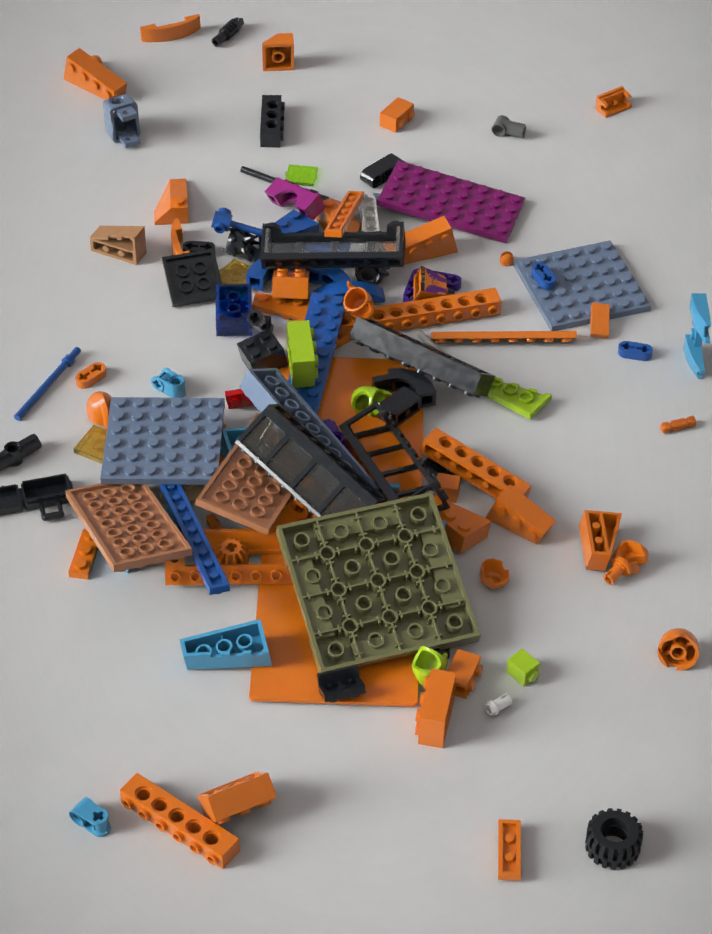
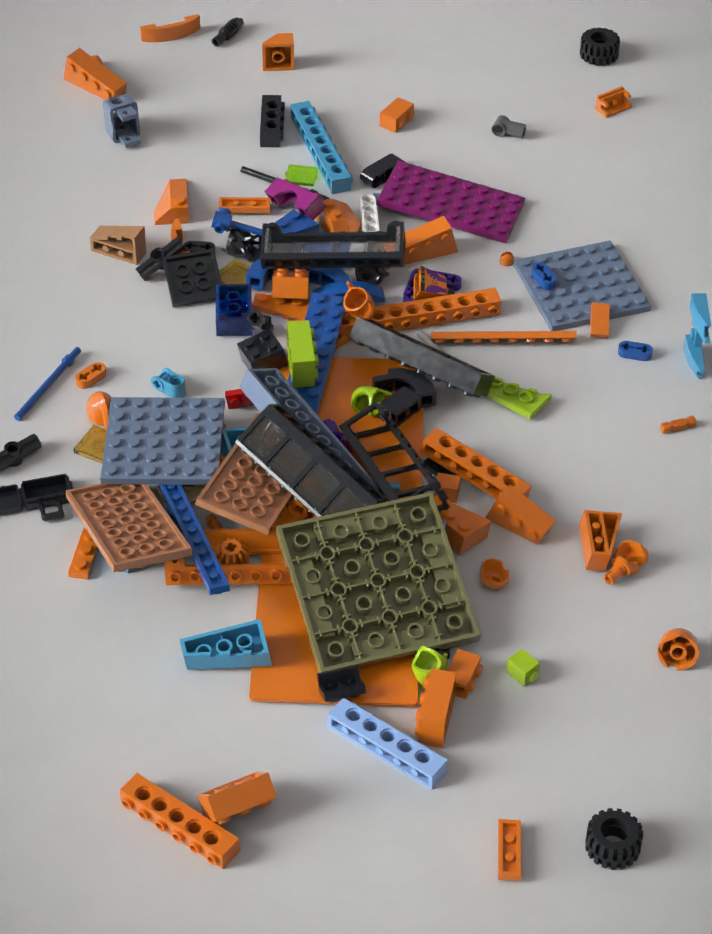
dark azure piece [69,797,111,837] -> none
orange tile [324,191,365,238] -> none
white pin [484,693,512,716] -> none
none -> black piece [136,237,186,281]
none -> orange plate [219,197,270,214]
none -> dark azure brick [290,101,353,194]
none -> light blue brick [328,698,447,790]
none -> black tyre [580,27,620,66]

